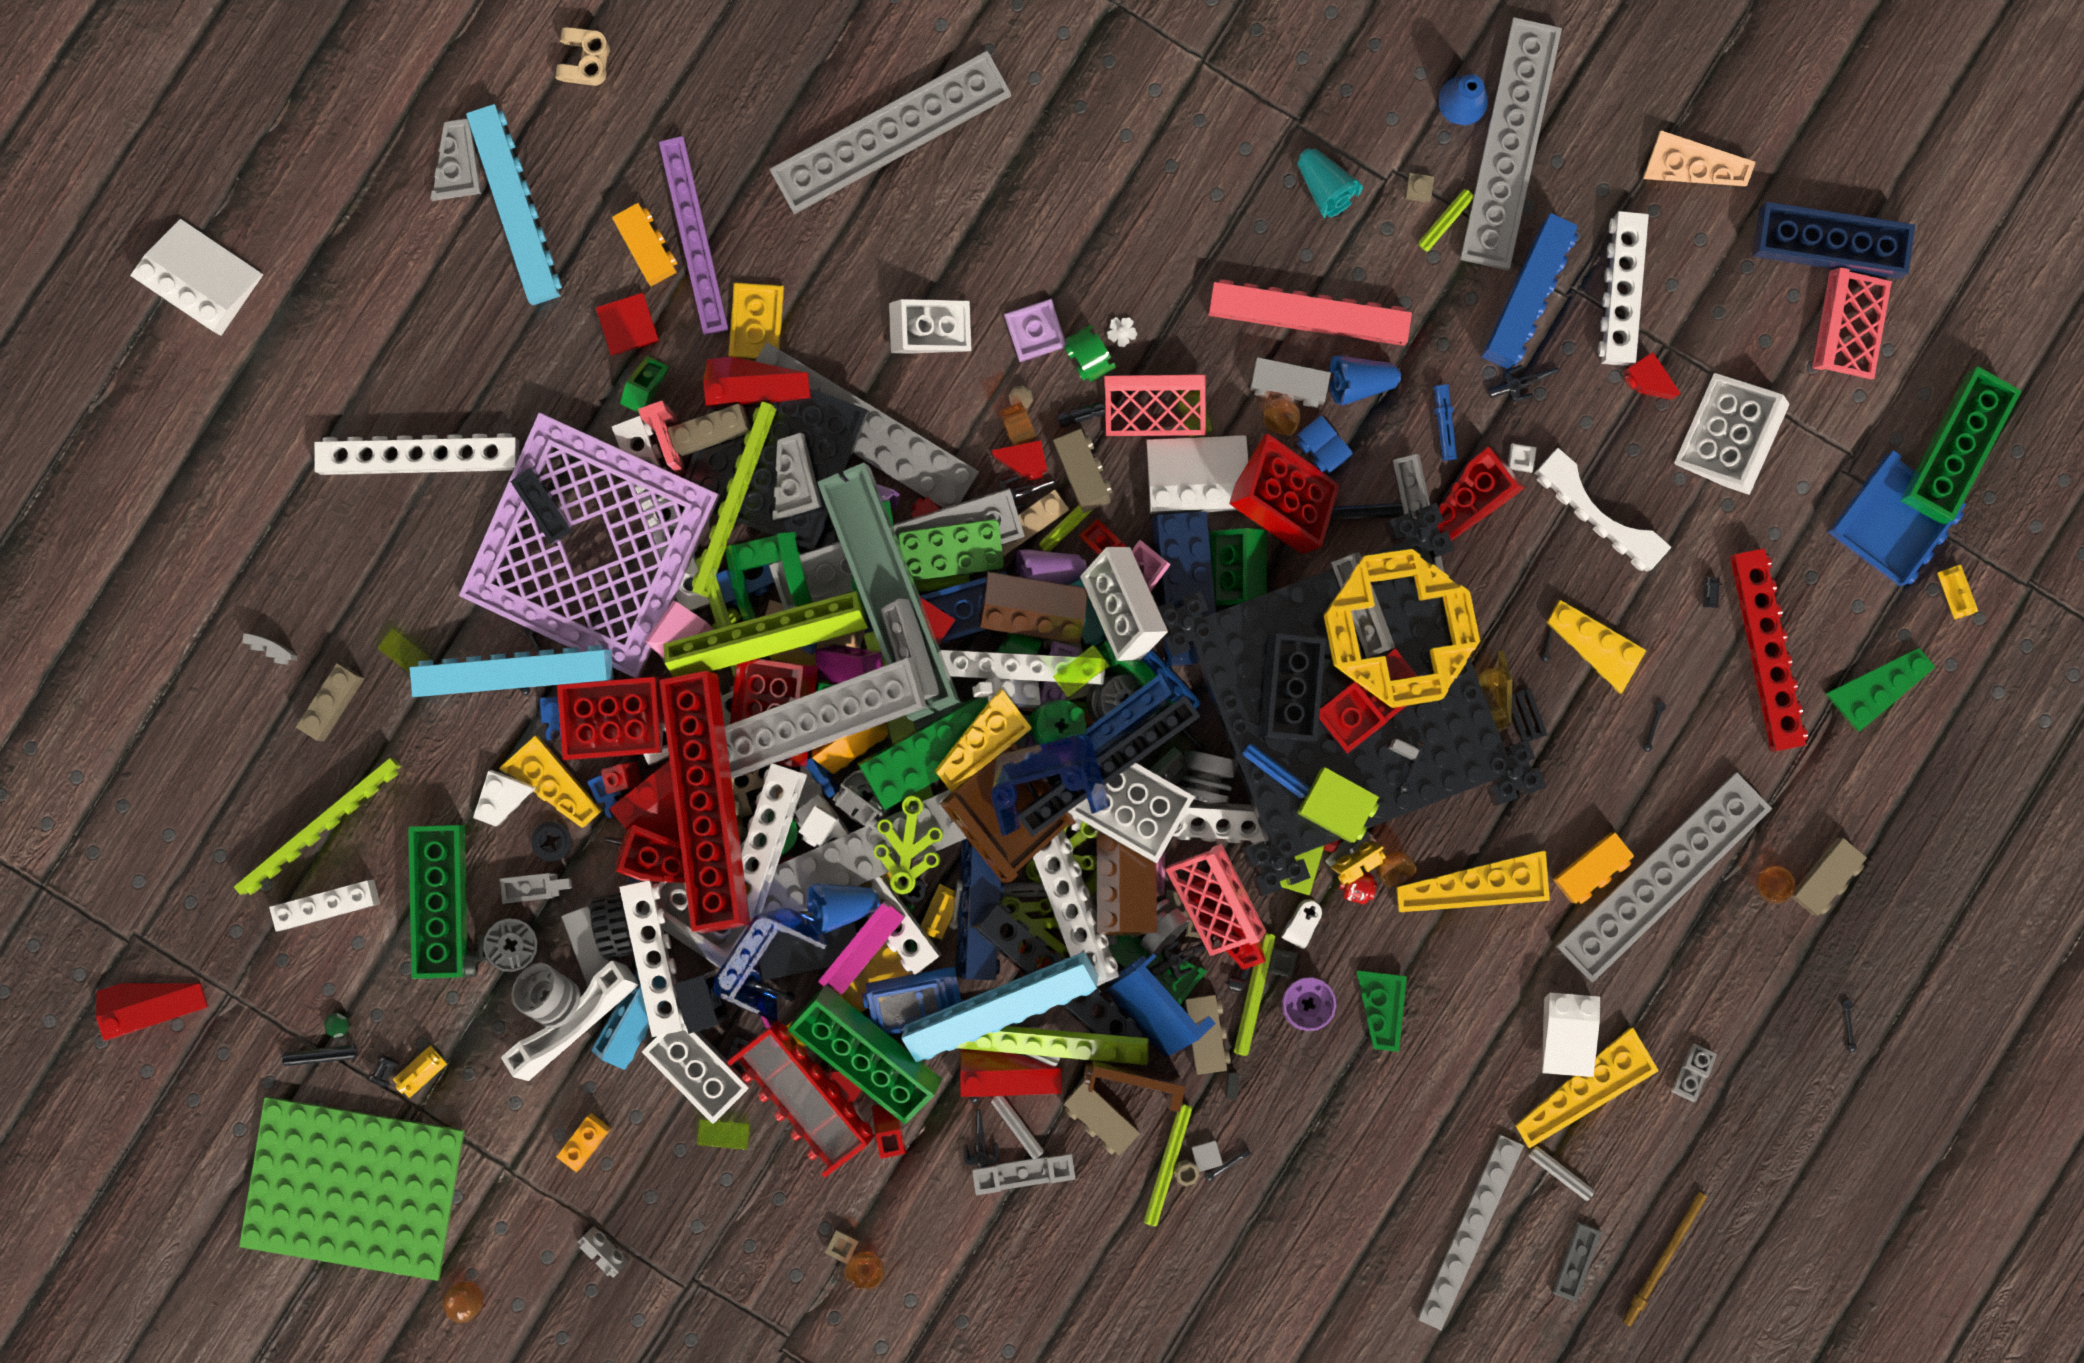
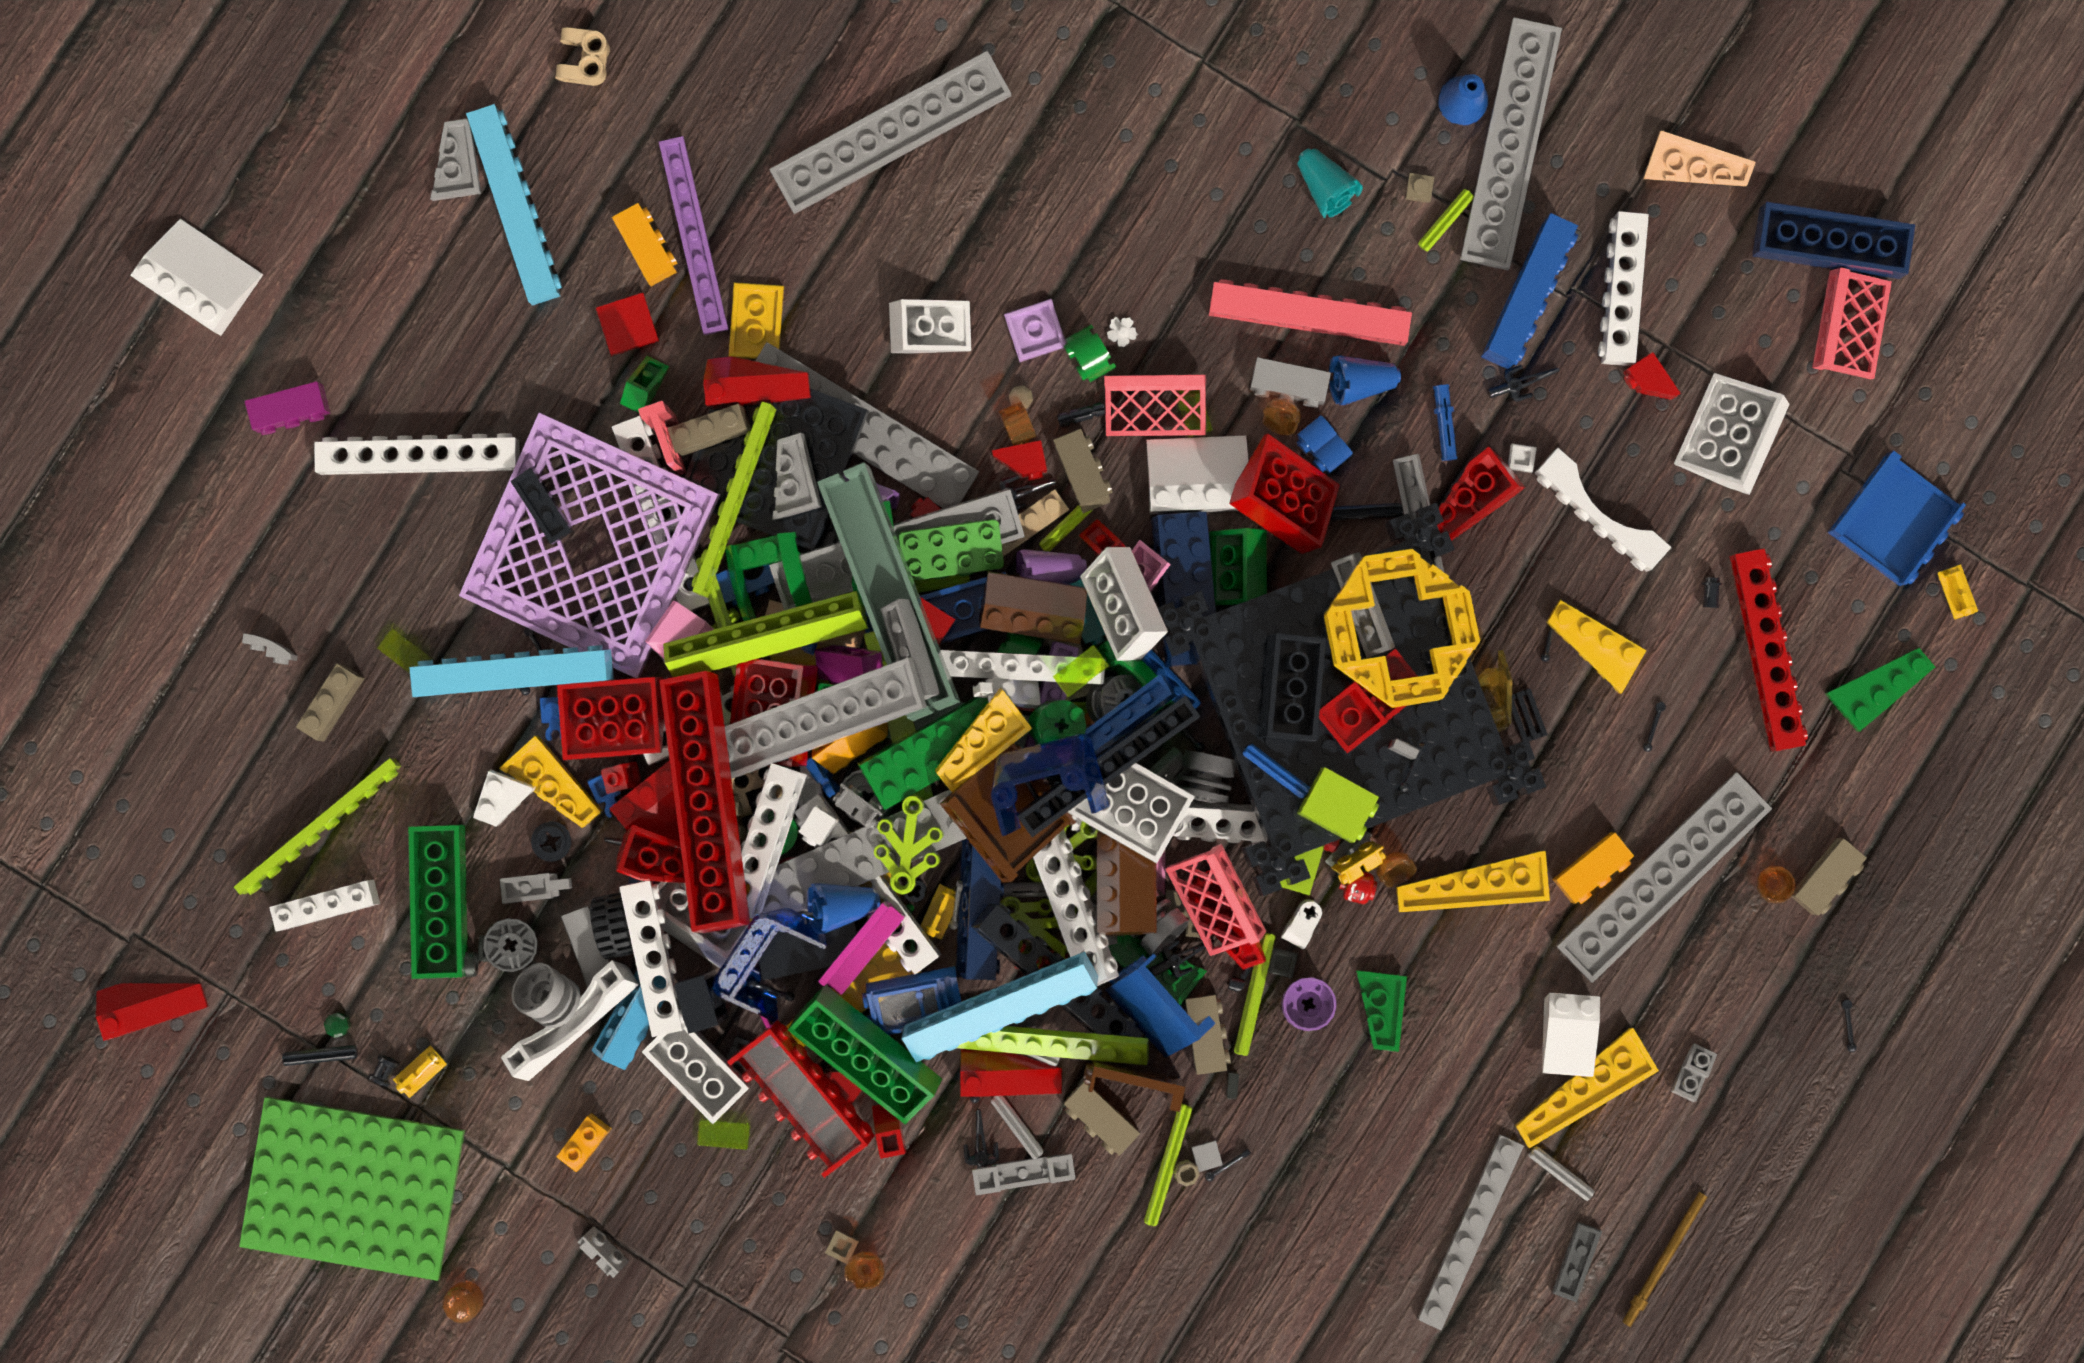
green brick [1900,366,2021,525] -> none
none -> magenta brick [245,381,331,435]

